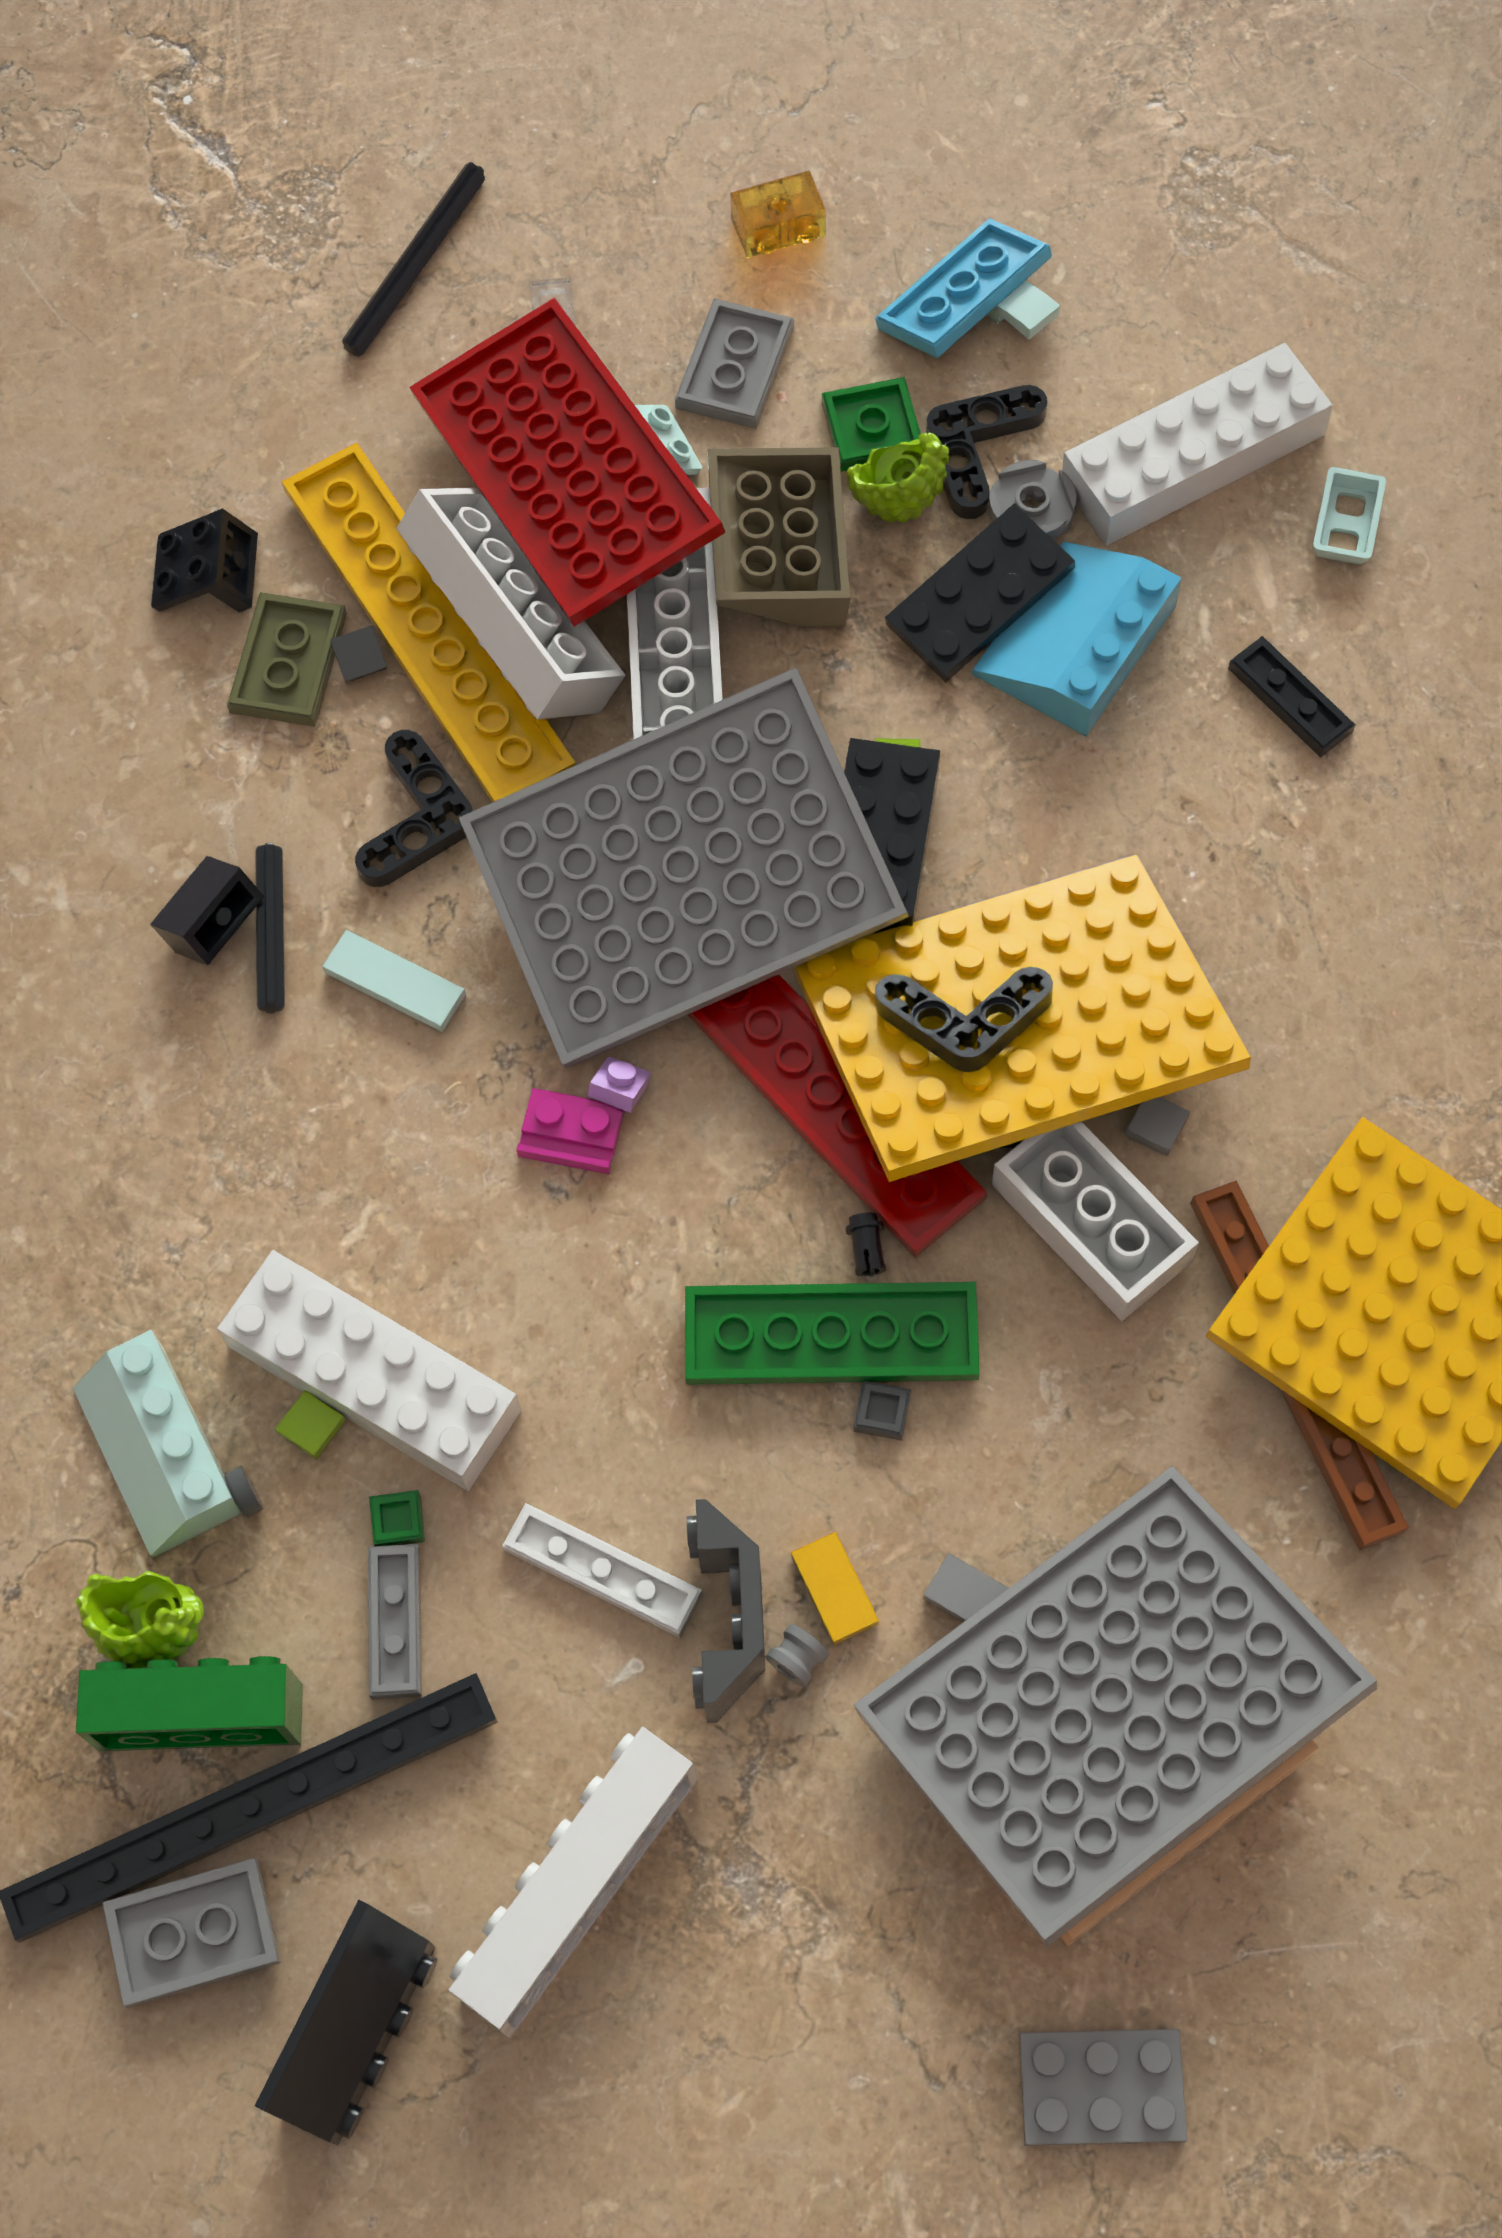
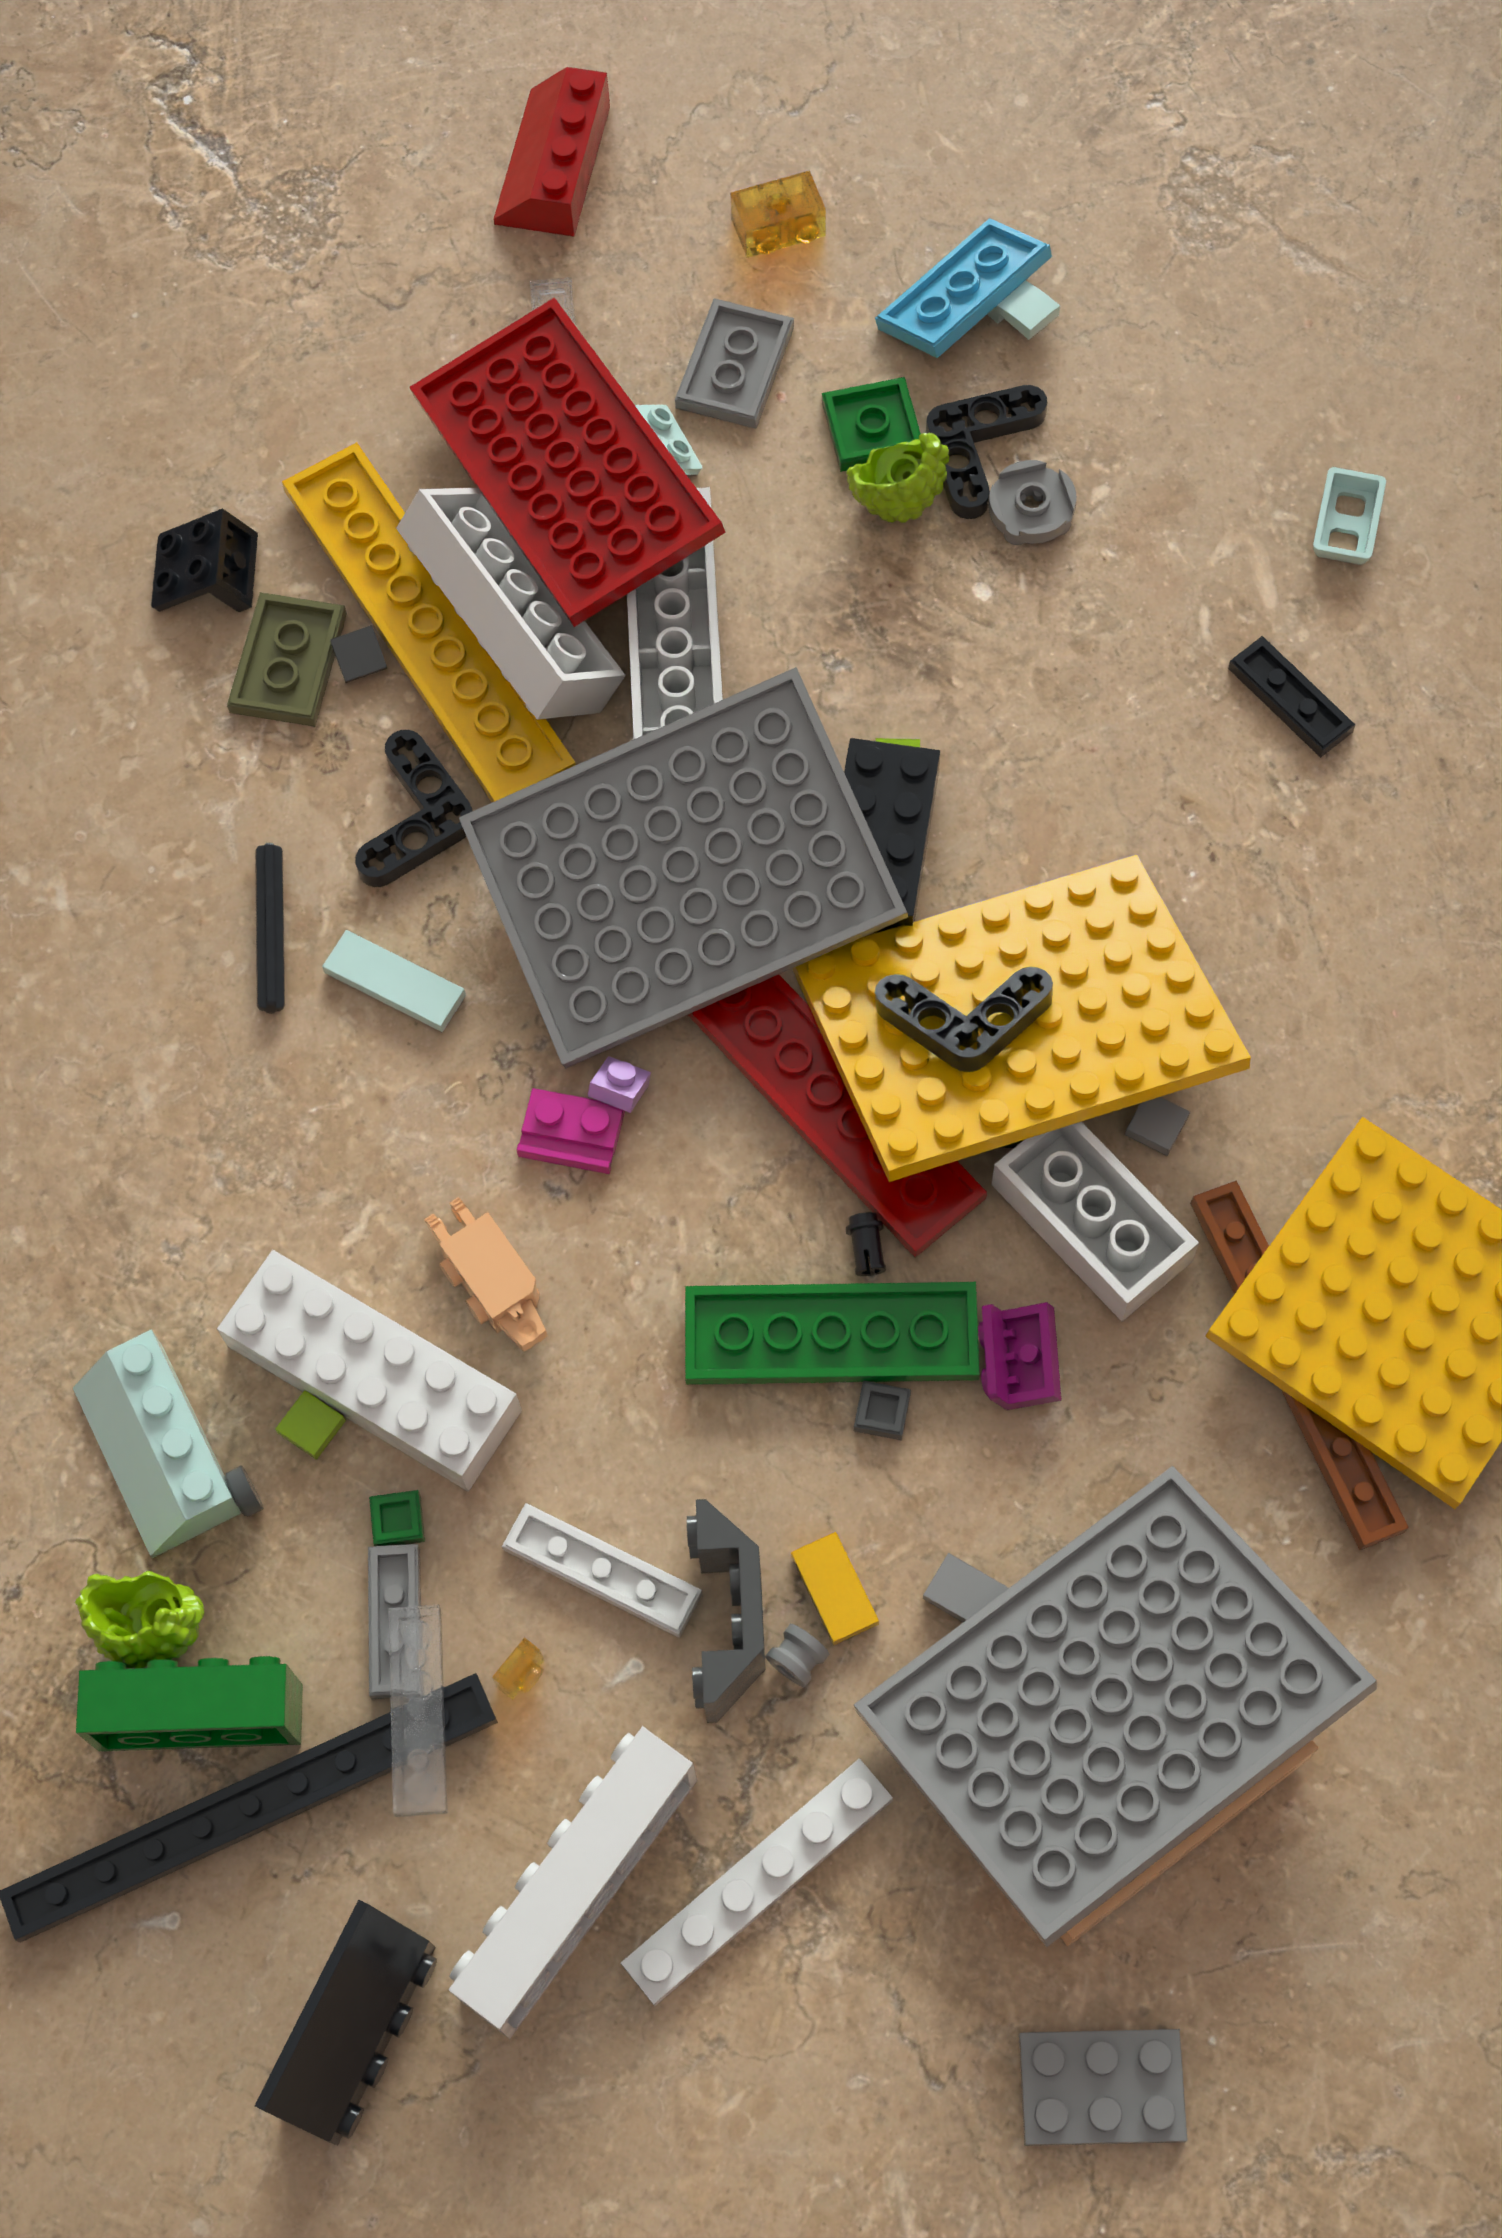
light grey plate [102,1858,281,2008] -> none
black brick [150,856,264,965] -> none
black axle [342,162,485,357] -> none
dark tan slope [707,447,850,627] -> none
black plate [885,503,1075,683] -> none
medium azure slope [972,541,1182,737] -> none
white brick [1062,343,1333,546] -> none
none -> clear plate [388,1604,448,1817]
none -> light nougat hinge [424,1197,548,1352]
none -> clear yellow plate [492,1637,544,1700]
none -> red slope [493,67,610,237]
none -> white plate [621,1758,893,2006]
none -> magenta bracket [978,1302,1062,1410]

